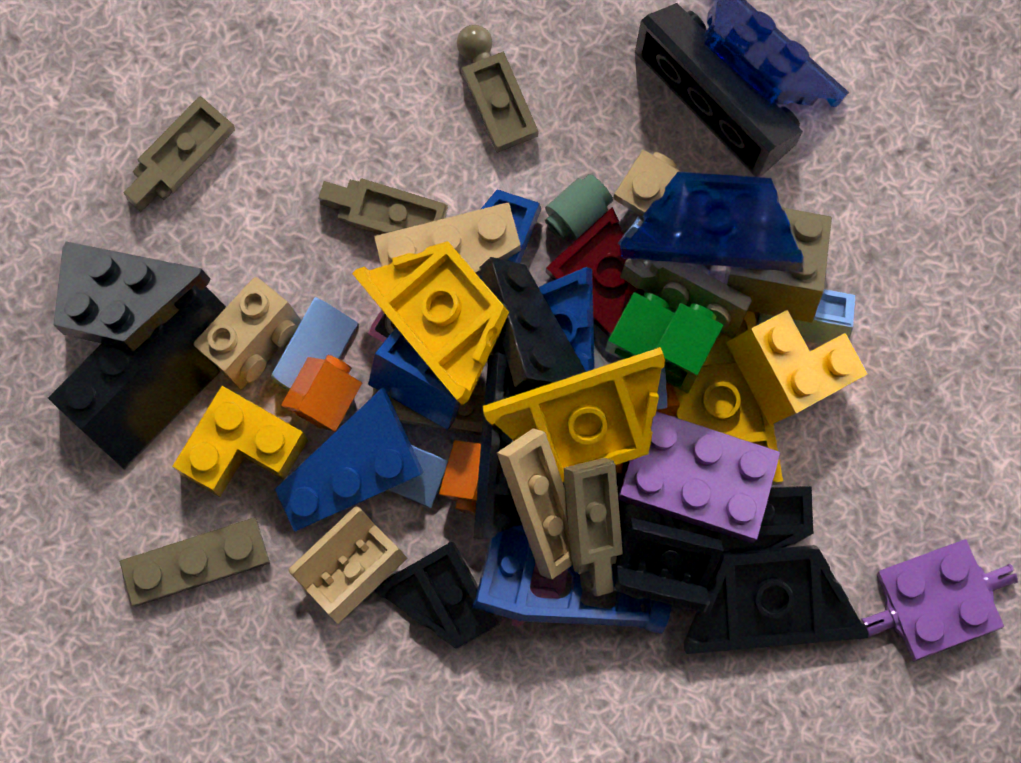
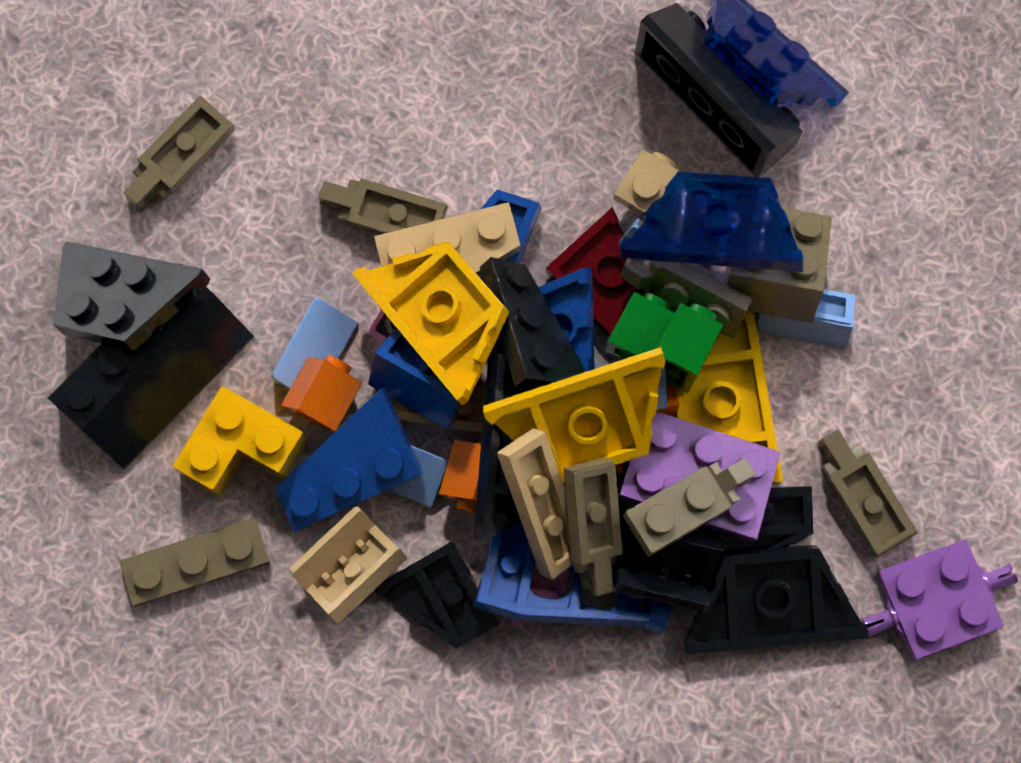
tan bracket [194,277,302,390] -> none
dark tan plate [456,25,539,153] -> none
sand green brick [545,174,613,241] -> none
yellow brick [726,310,867,425] -> none
none -> dark tan hinge [623,458,756,557]
none -> dark tan hinge [818,429,918,558]

